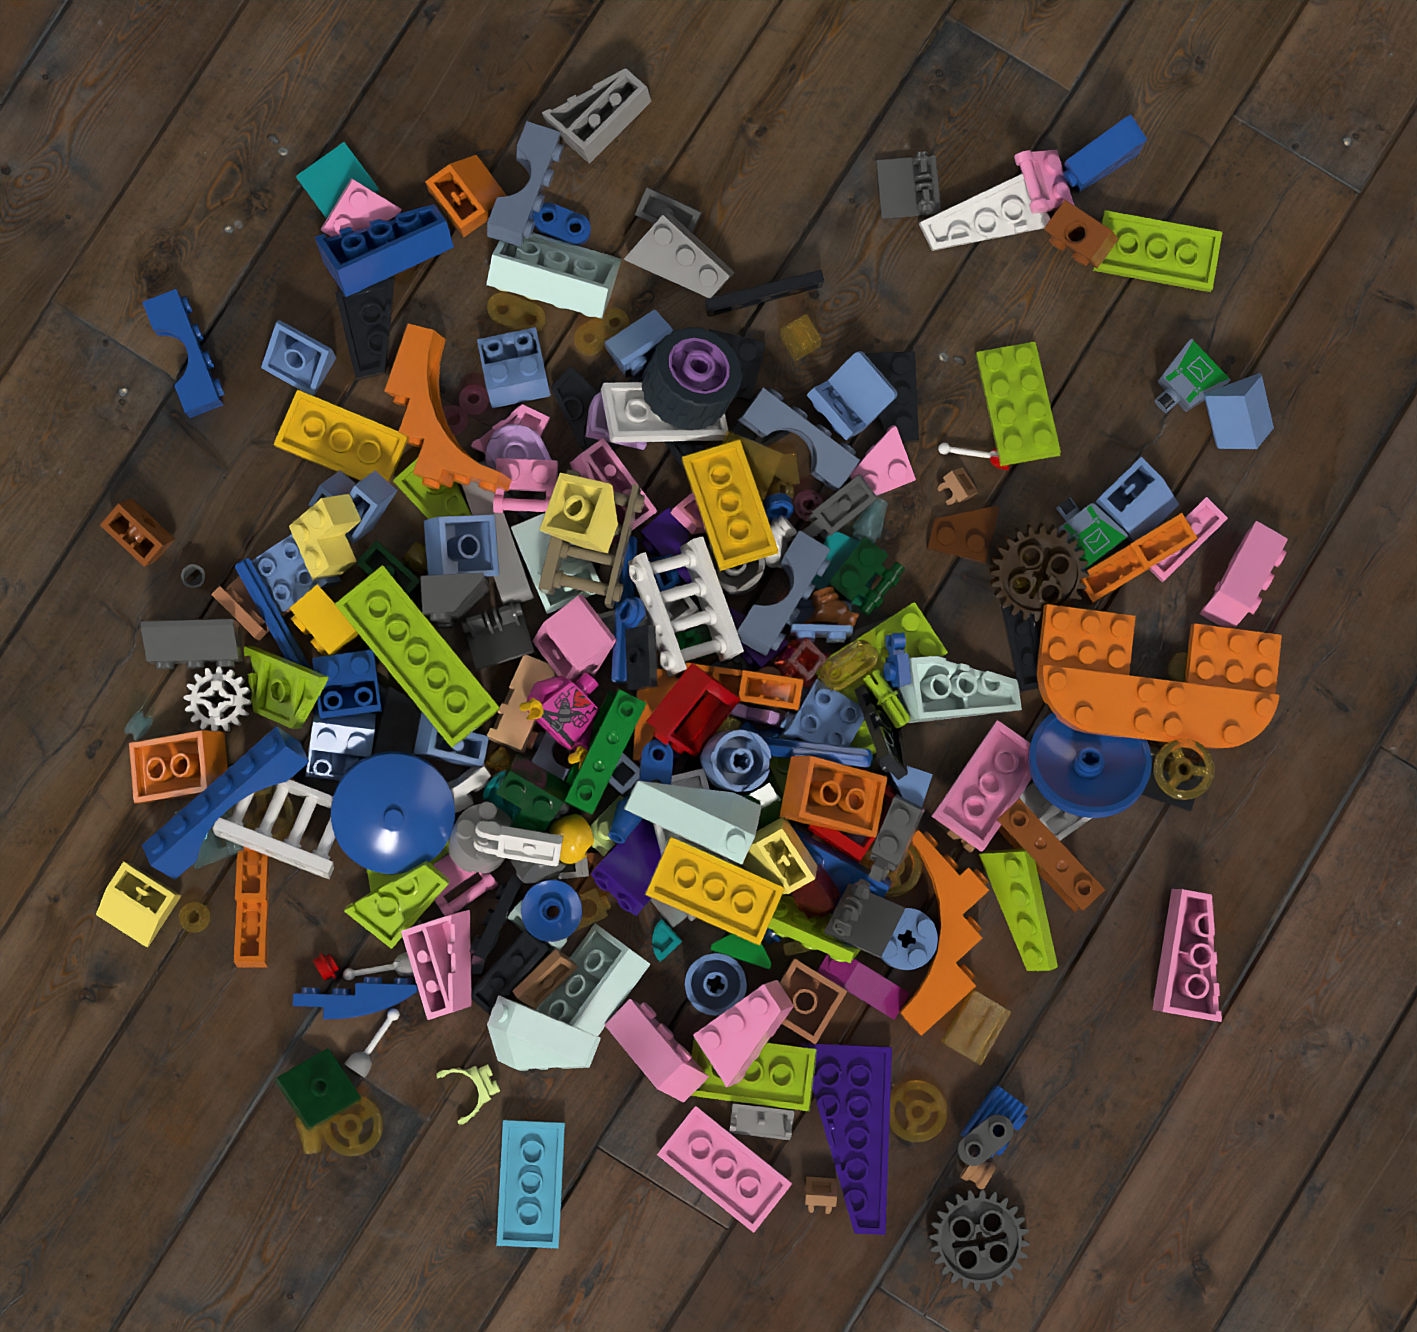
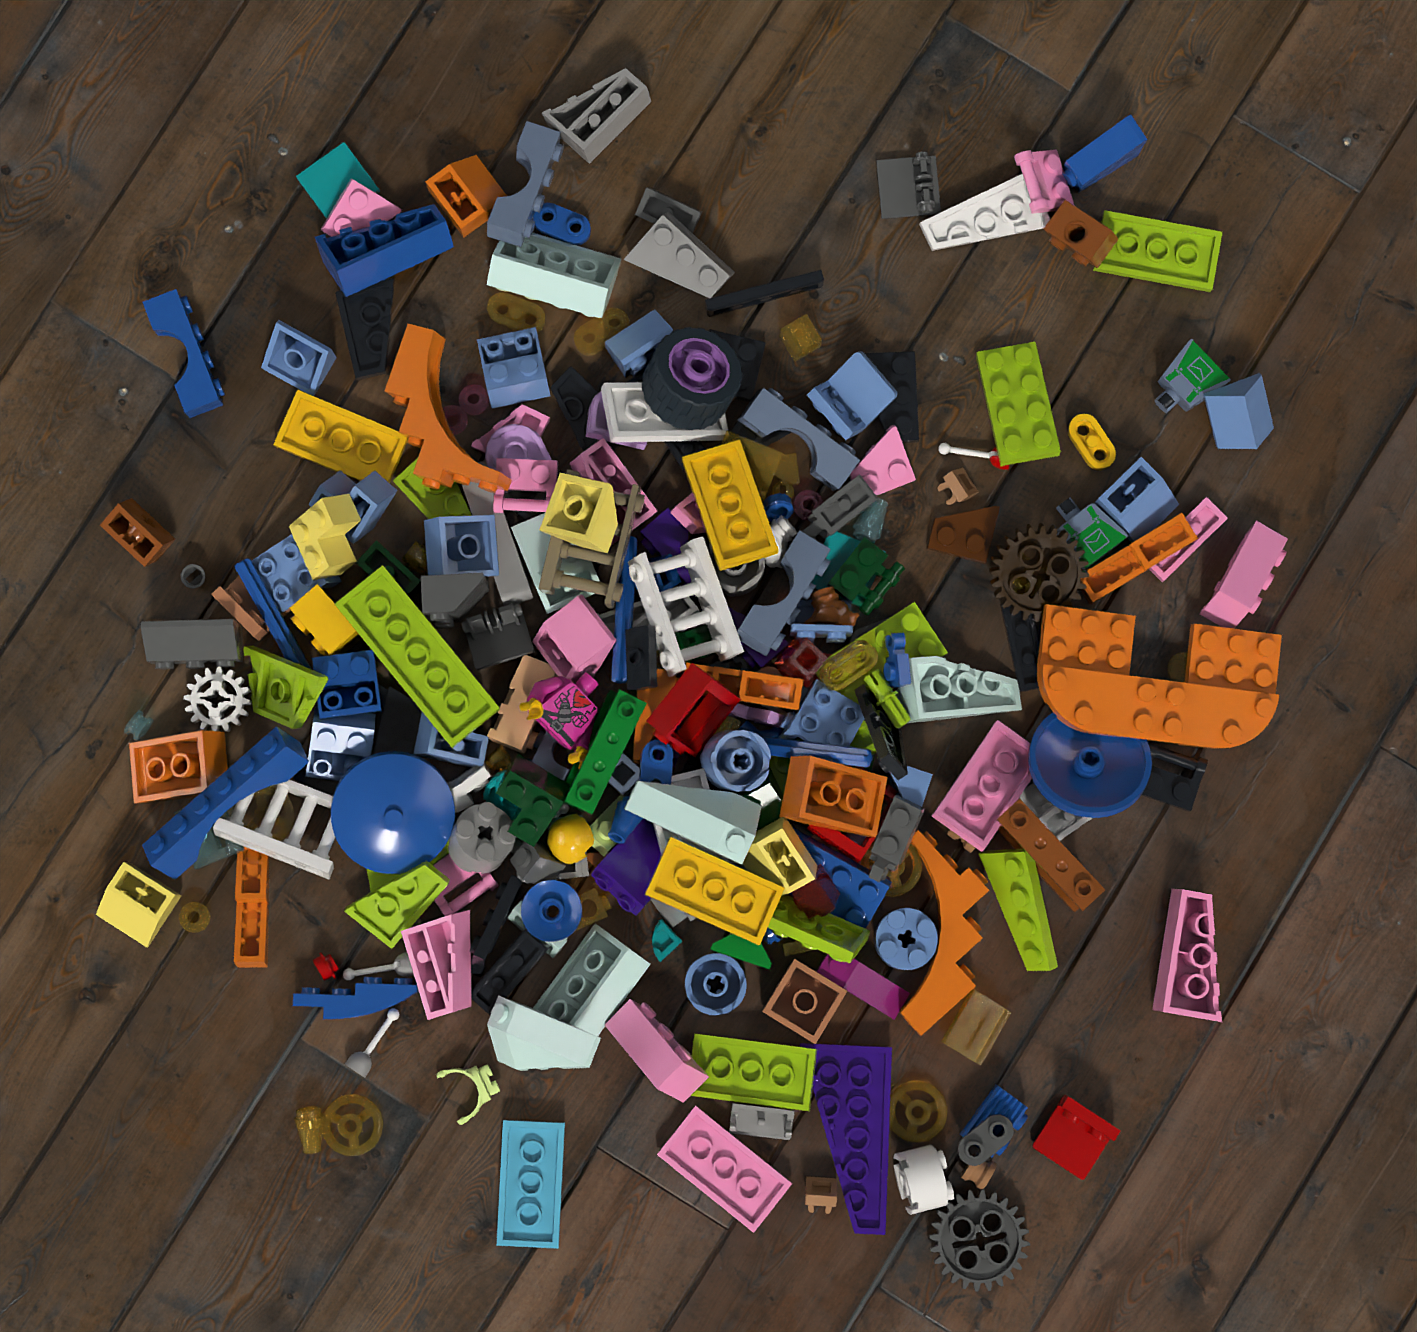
dark green plate [275,1048,362,1132] -> none
white hinge [474,821,563,867] -> none
medium nougat plate [513,949,578,1009] -> none
blue plate [618,597,646,628] -> none
bright pink wedge [693,980,794,1087] -> none
dark grey hinge [824,879,905,958] -> none
clear yellow piece [1154,738,1215,800] -> none
none -> white brick [893,1145,954,1215]
none -> red bracket [1032,1095,1121,1180]
none -> yellow plate [1068,414,1116,470]

